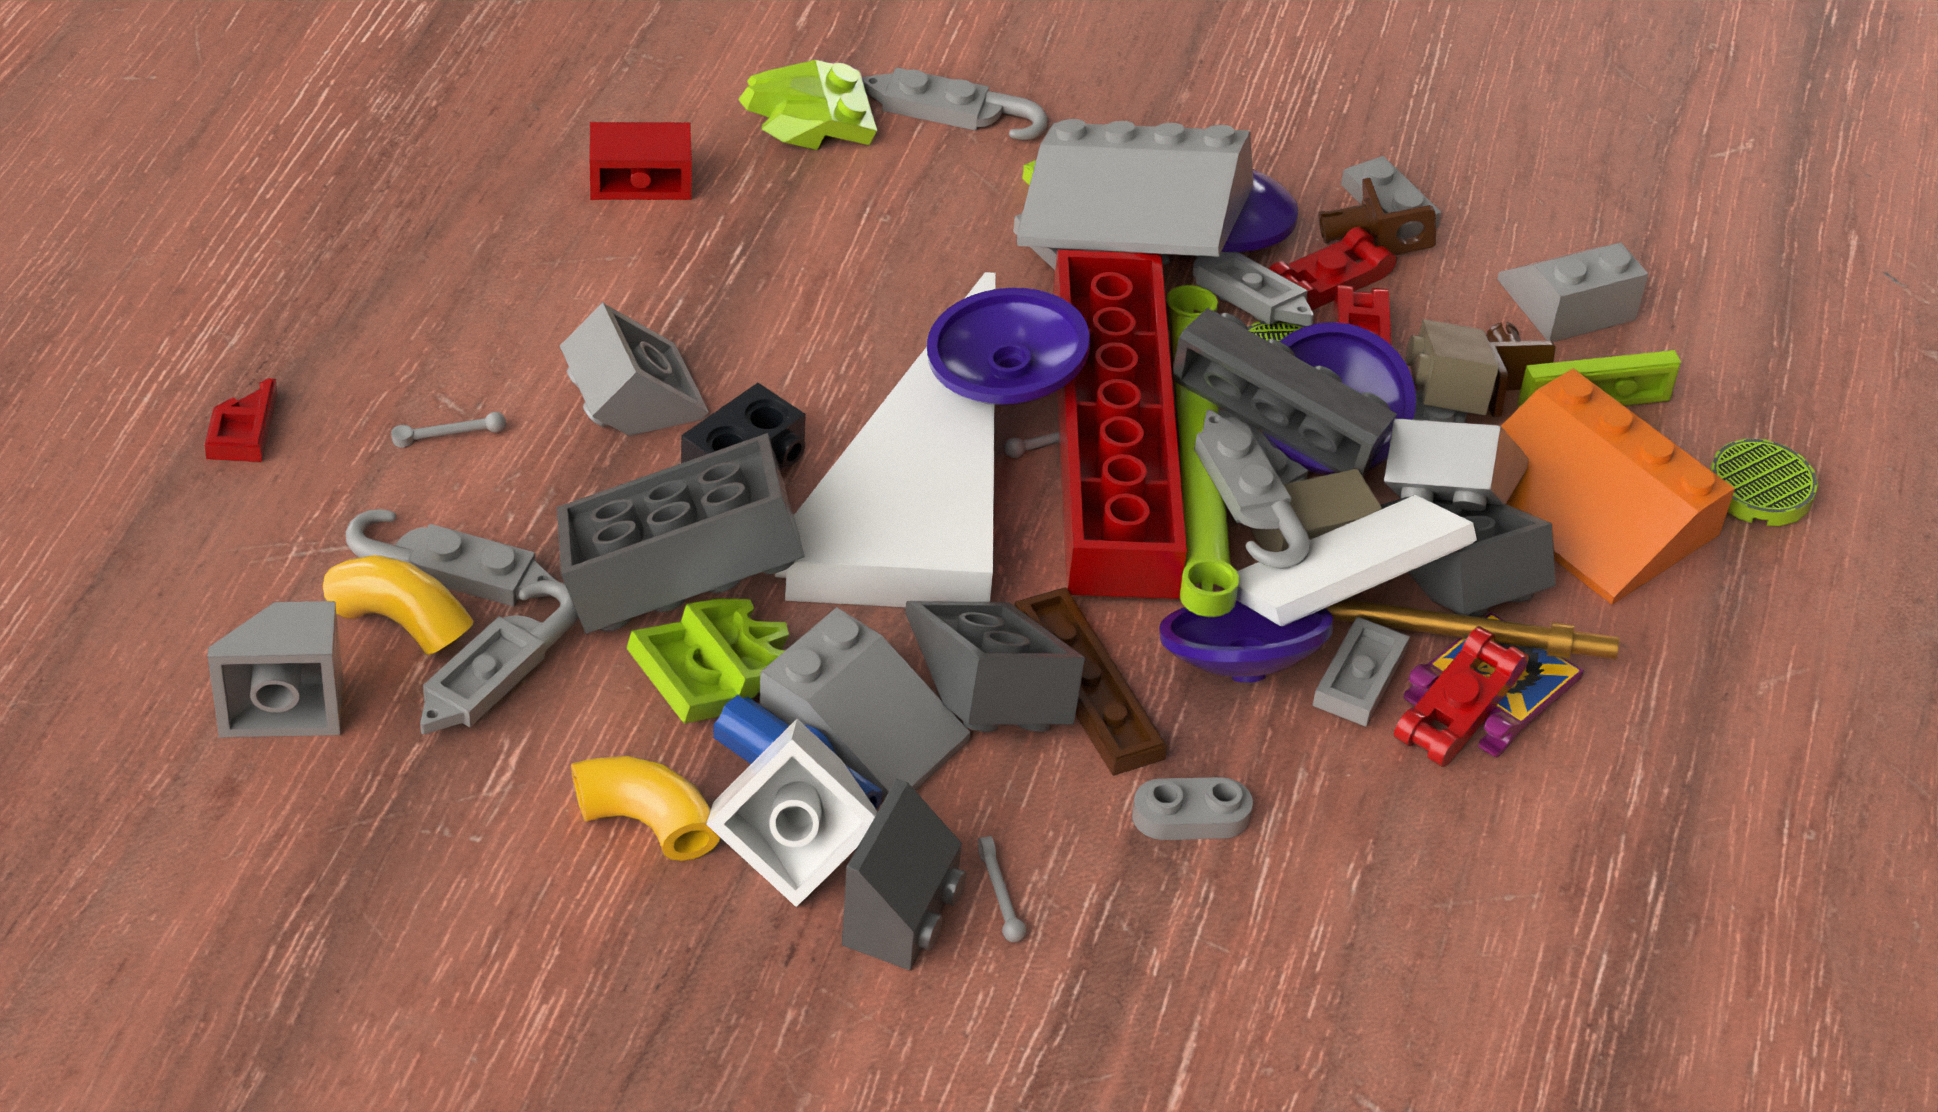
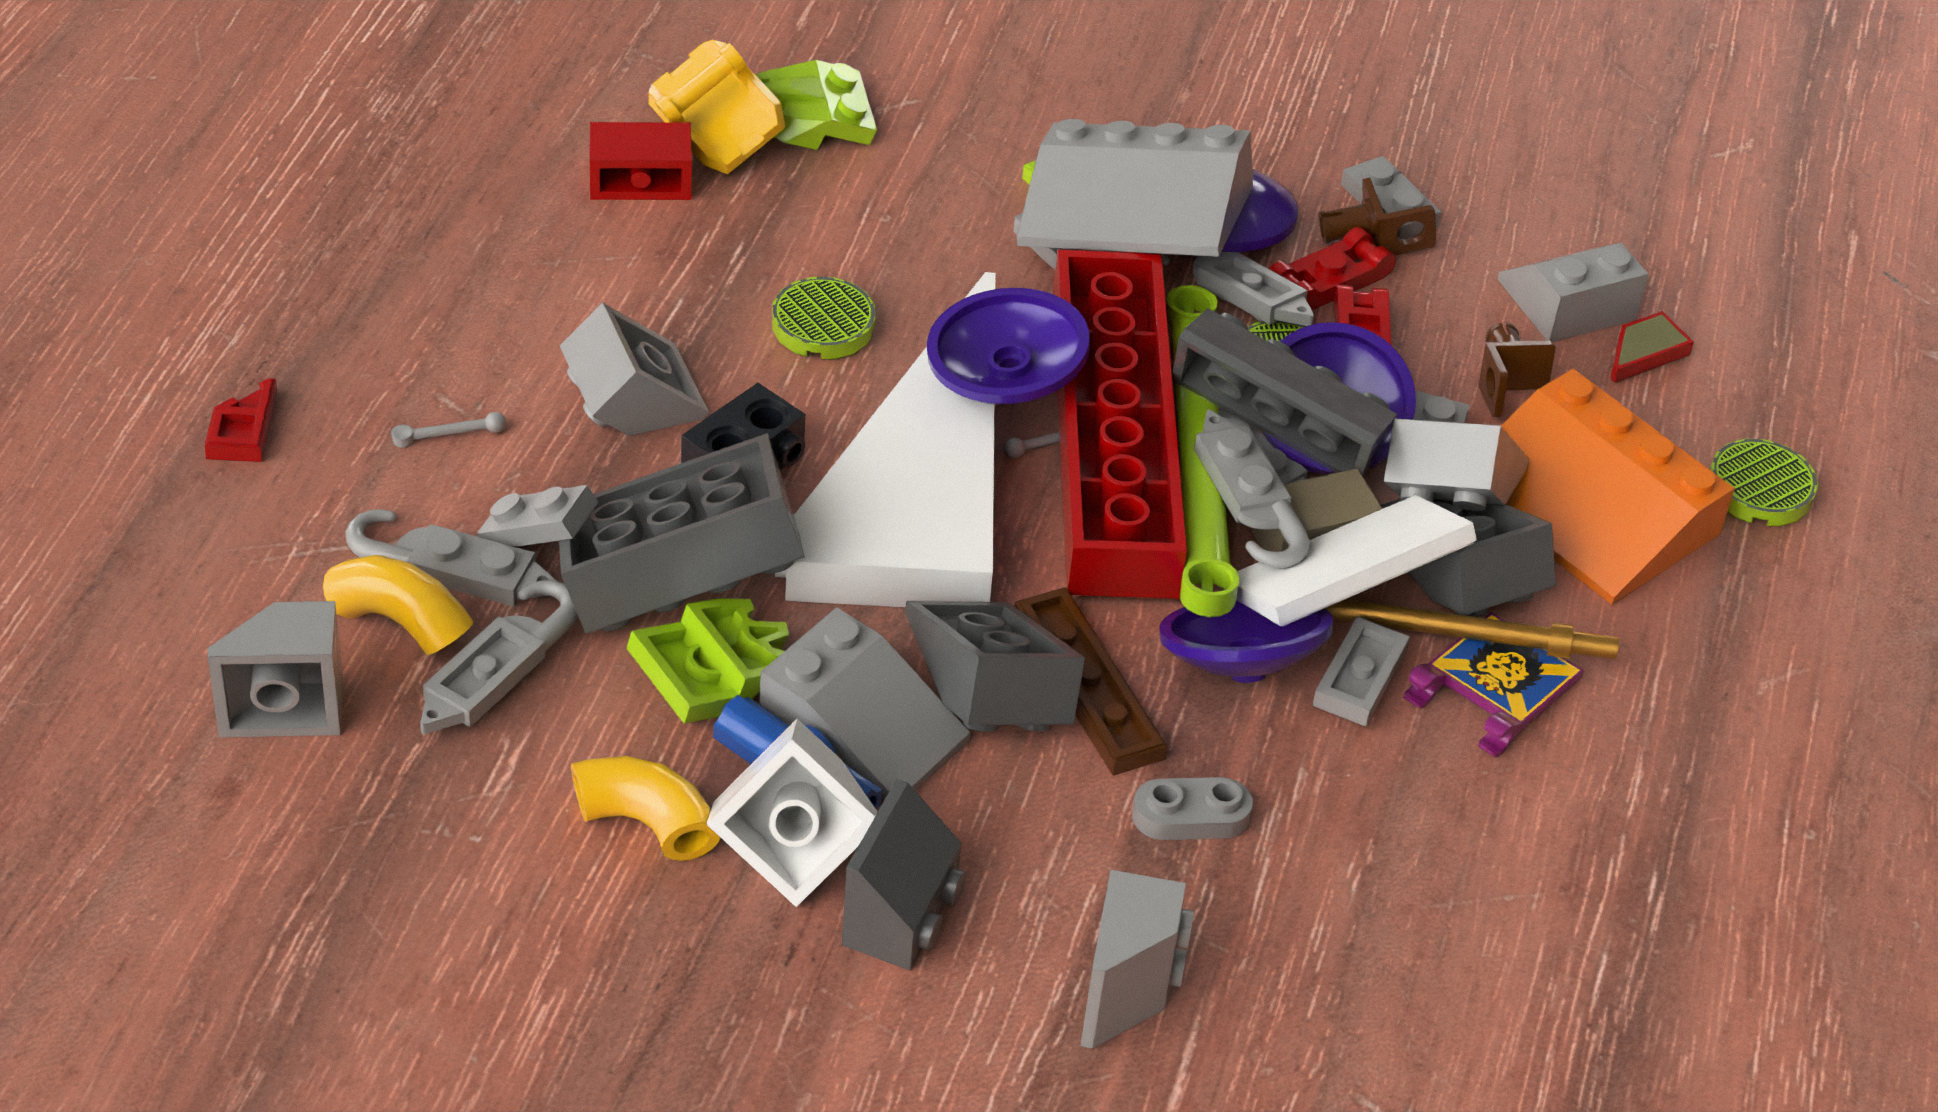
light grey plate [862,67,1048,140] -> none
light grey hinge [978,836,1026,942] -> none
red plate [1394,626,1529,767] -> none
dark tan brick [1405,319,1499,415] -> none
lime tile [1517,350,1681,407] -> none
none -> light grey plate [477,485,598,547]
none -> yellow shield [649,40,785,174]
none -> tile [772,277,875,359]
none -> light grey slope [1080,870,1194,1049]
none -> tile [1610,311,1694,383]

